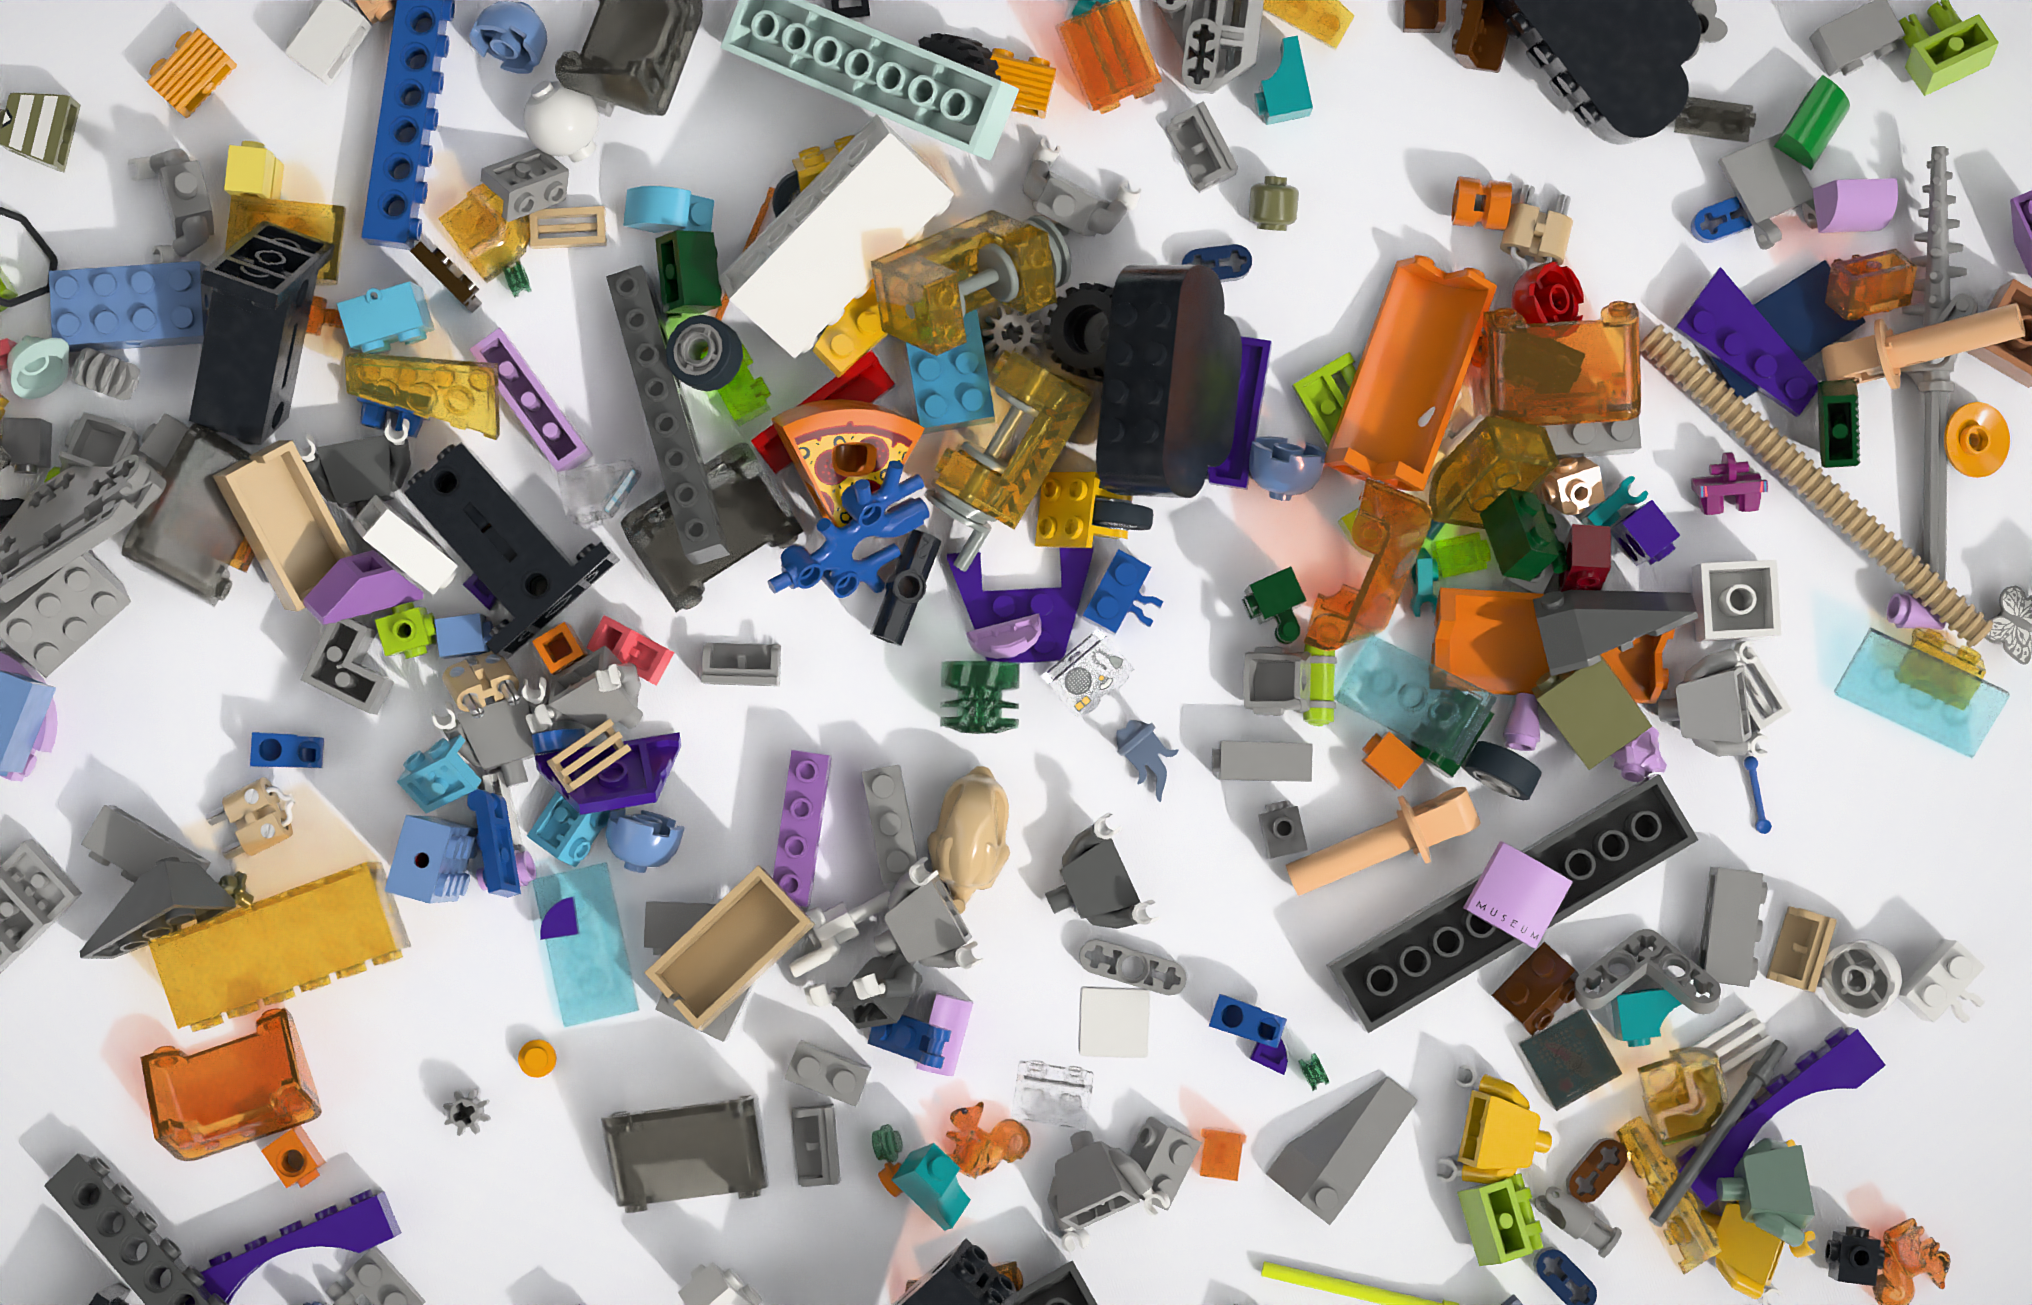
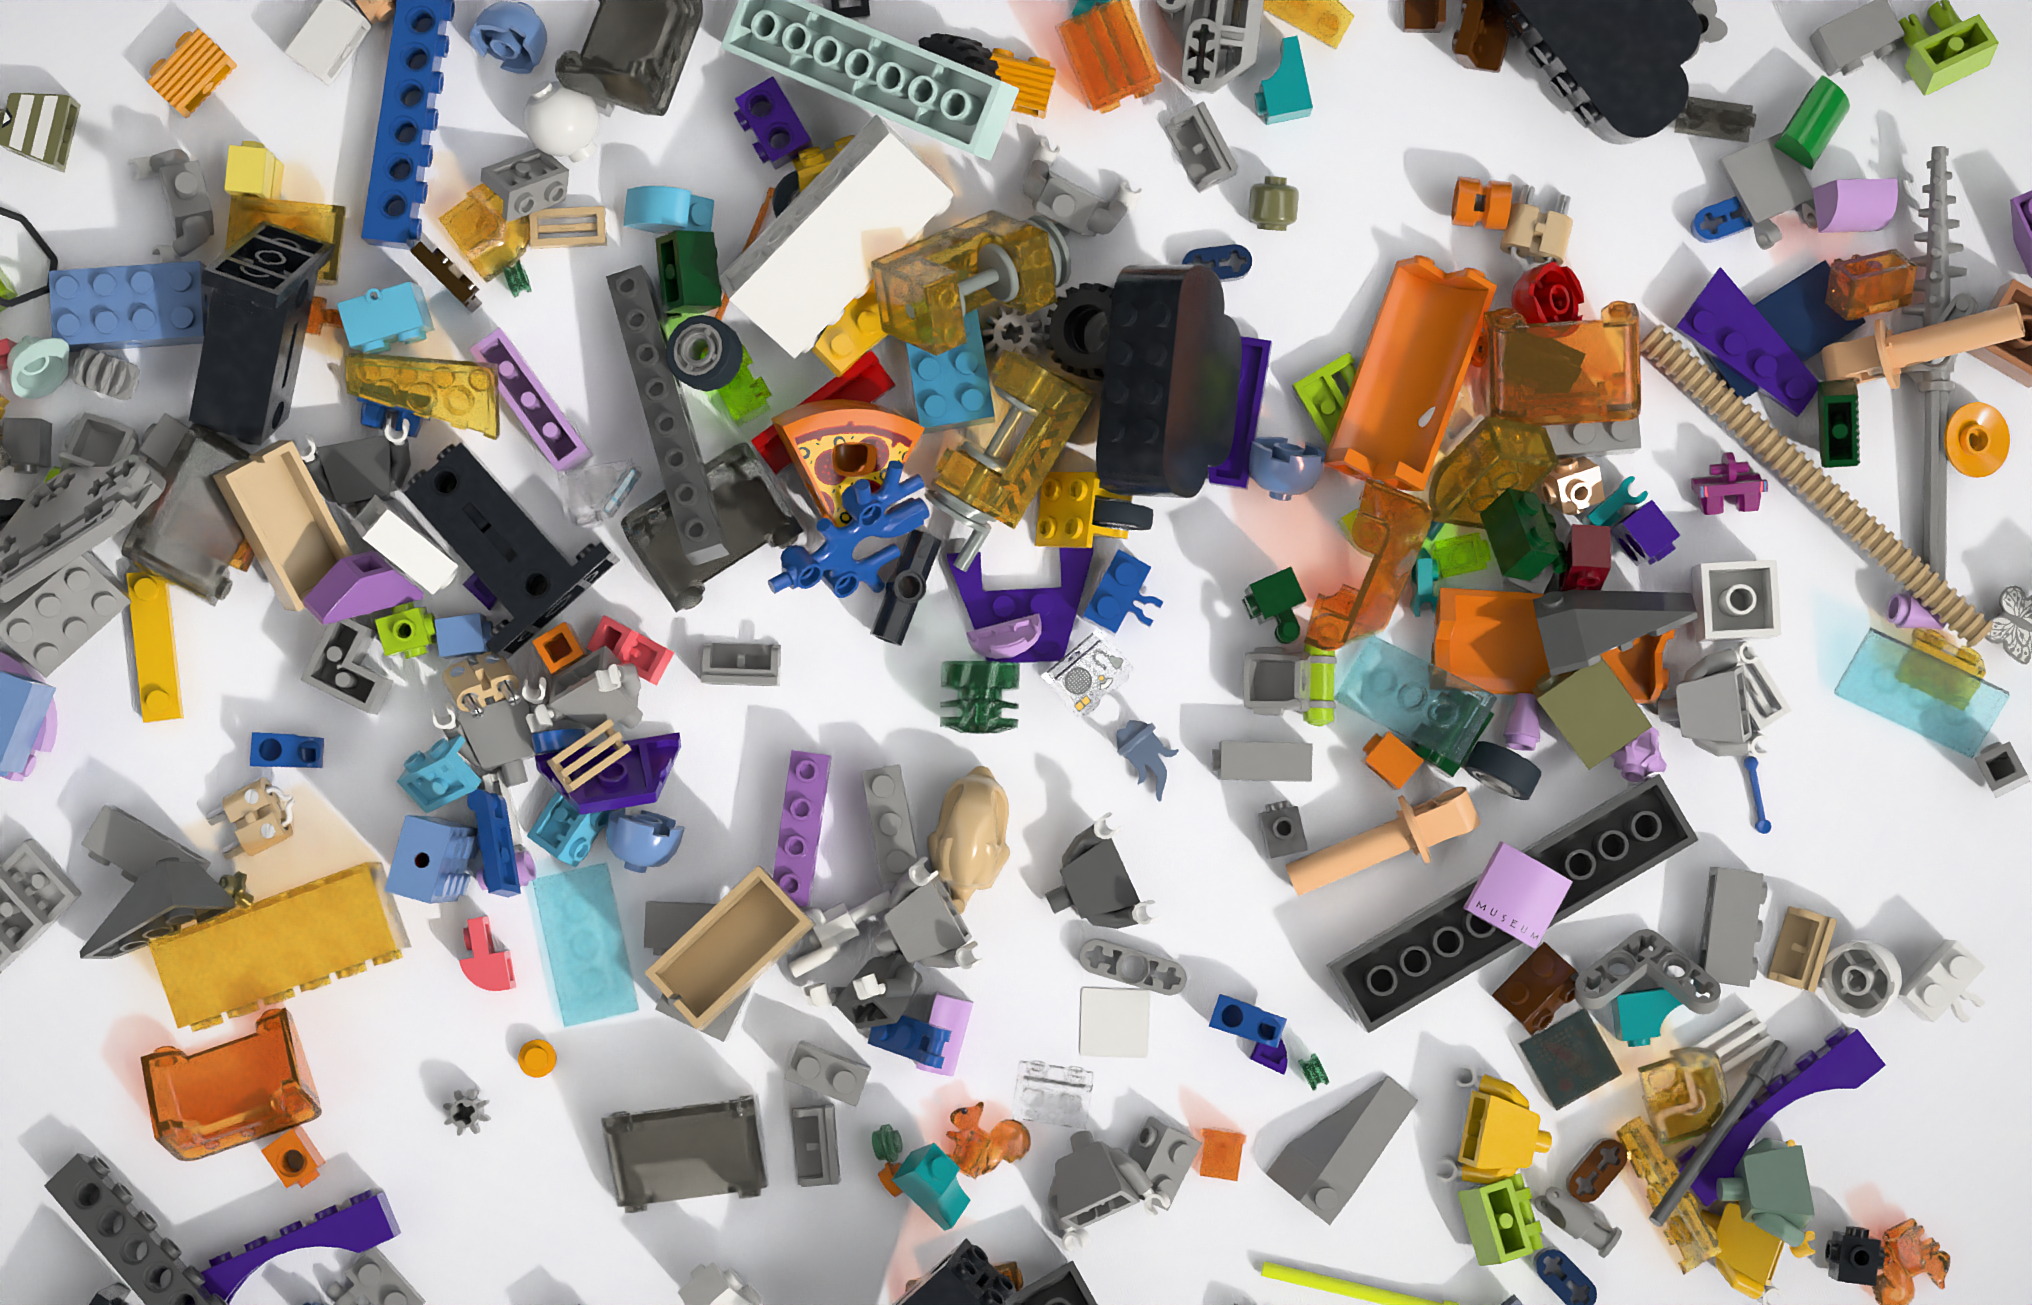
dark purple tile [540,896,580,940] -> none
none -> yellow plate [126,569,184,723]
none -> coral brick [459,916,517,991]
none -> dark purple brick [733,76,813,170]
none -> light grey brick [1974,741,2031,798]

